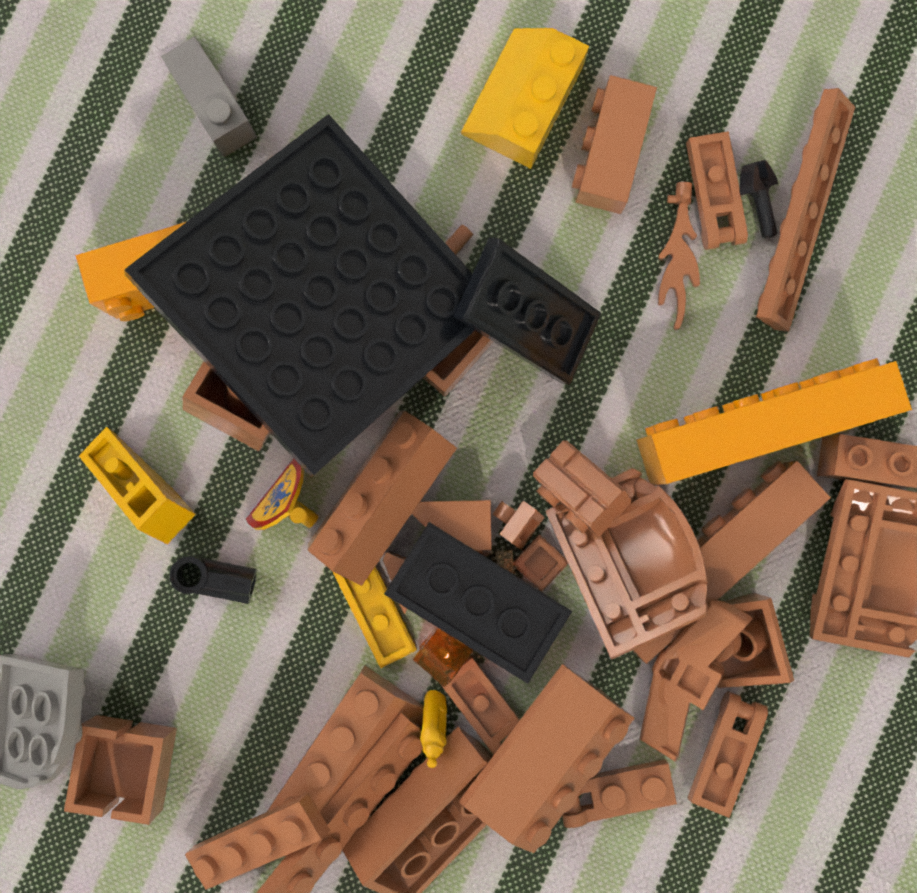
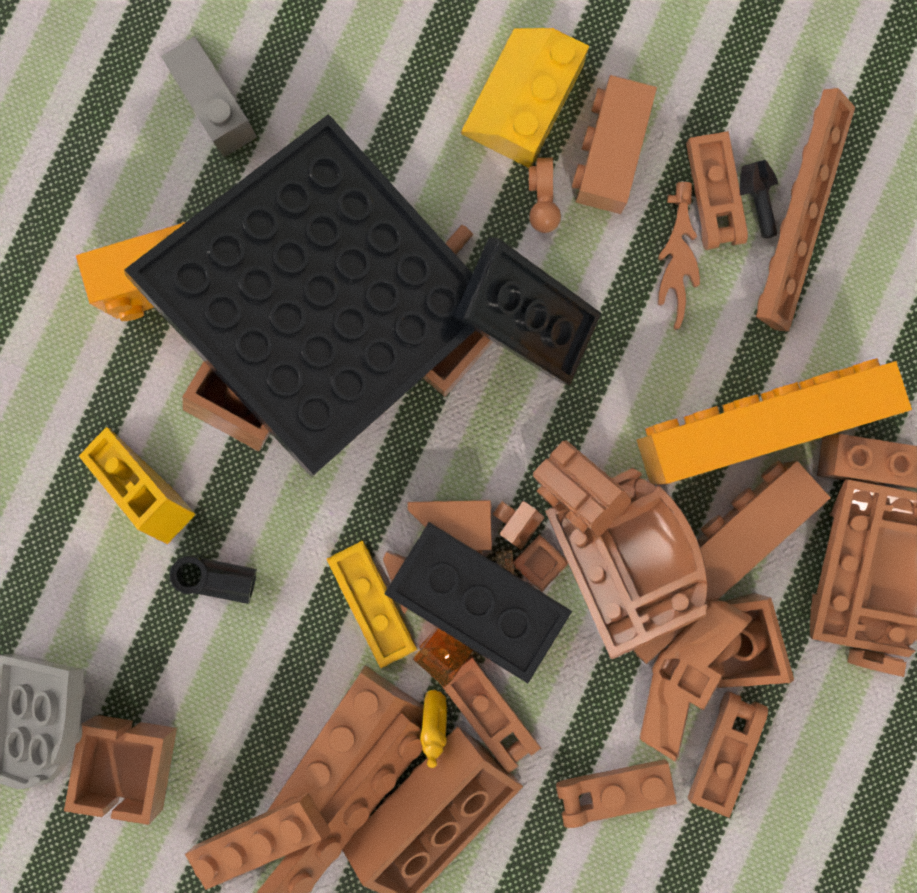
shield [246,458,318,530] -> none
nougat slope [307,411,457,586] -> none
nougat slope [459,664,635,853] -> none
none -> nougat plate [529,157,561,233]
none -> nougat tile [847,647,907,677]

